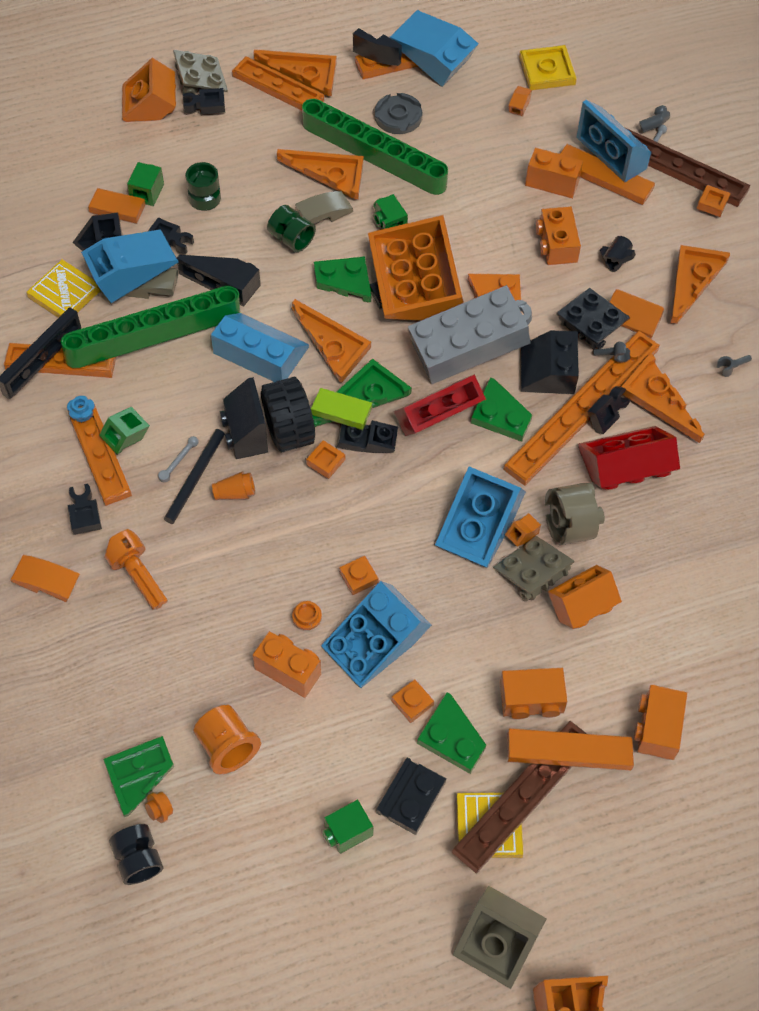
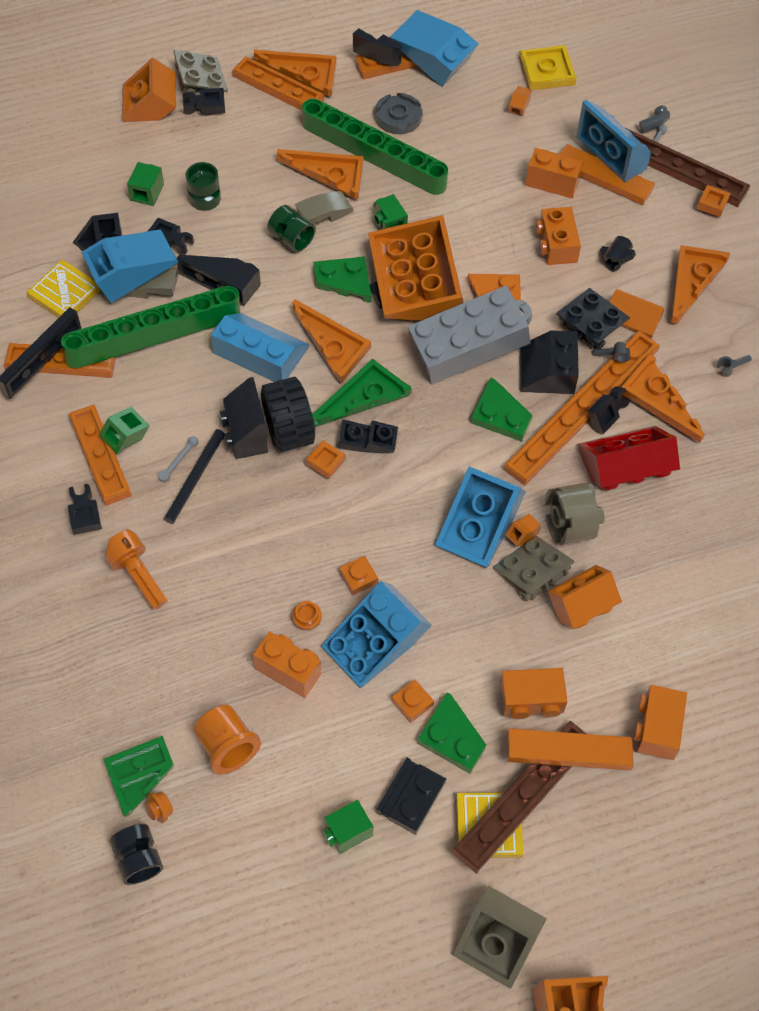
orange slope [10,555,80,602] -> none
dark azure plate [67,396,95,422] -> none
orange tile [88,188,146,223] -> none
orange cone [212,471,255,500] -> none
lime tile [311,388,372,430] -> none
red brick [394,374,486,436] -> none

